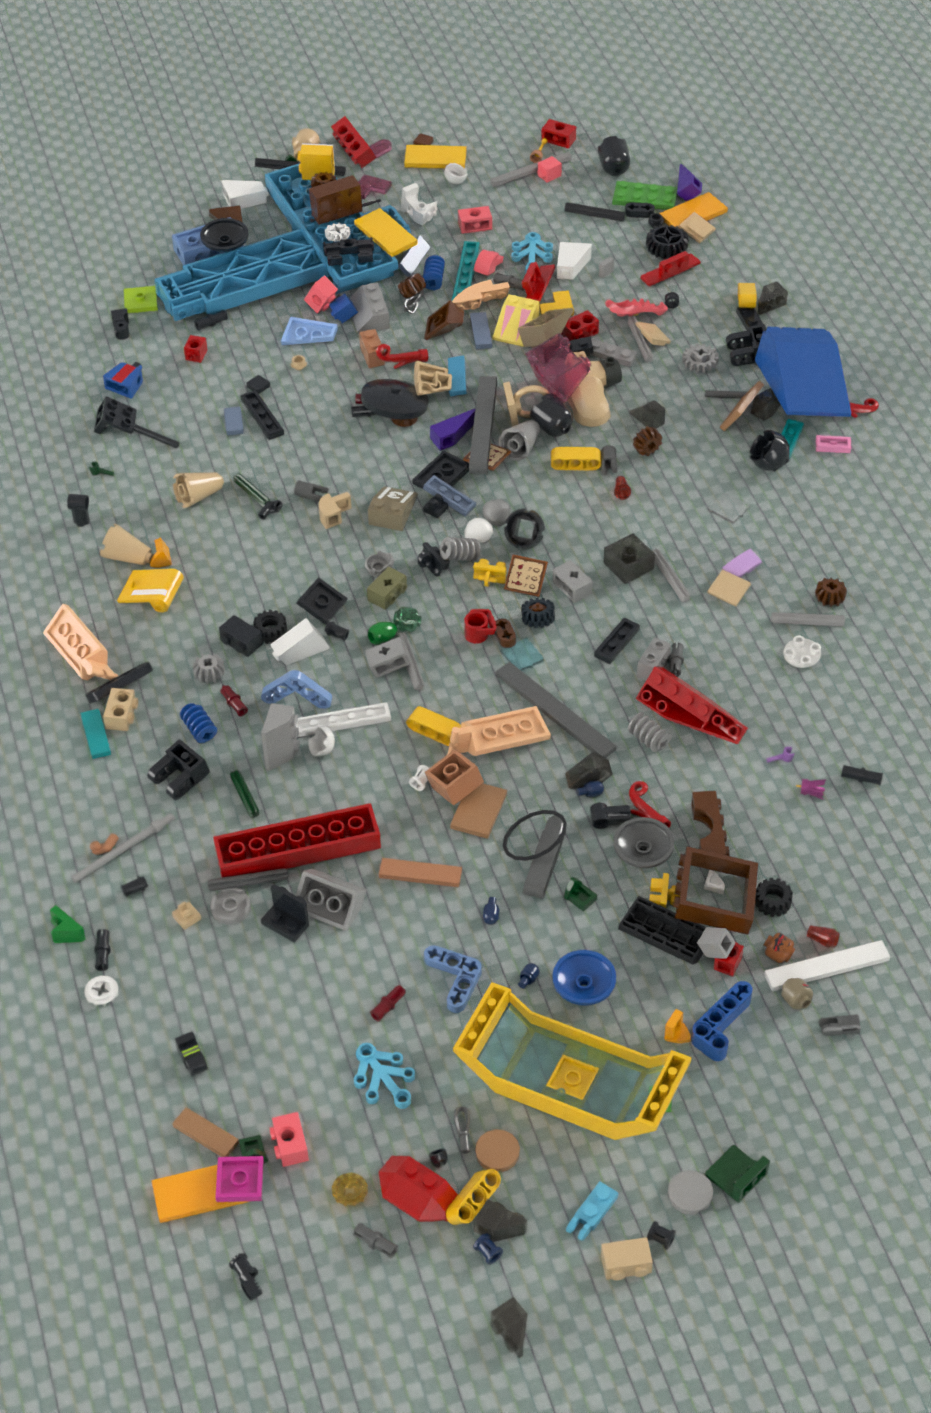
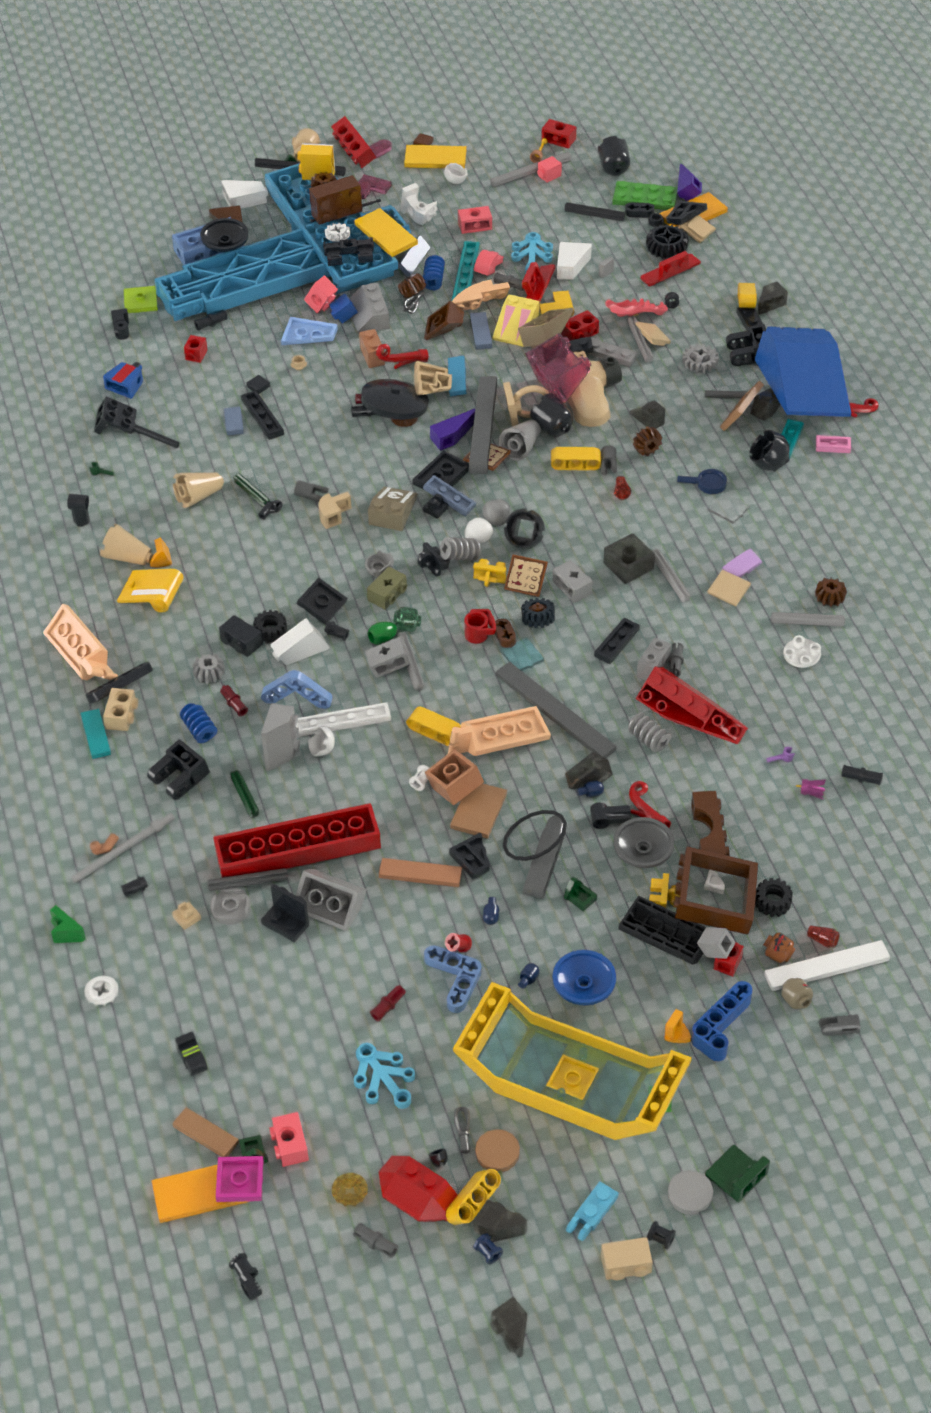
black pin [94,929,111,971] -> none
none -> red bush [445,933,472,953]
none -> black wing [449,833,490,879]
none -> black wing [666,201,708,225]
none -> dark blue piece [677,469,727,494]

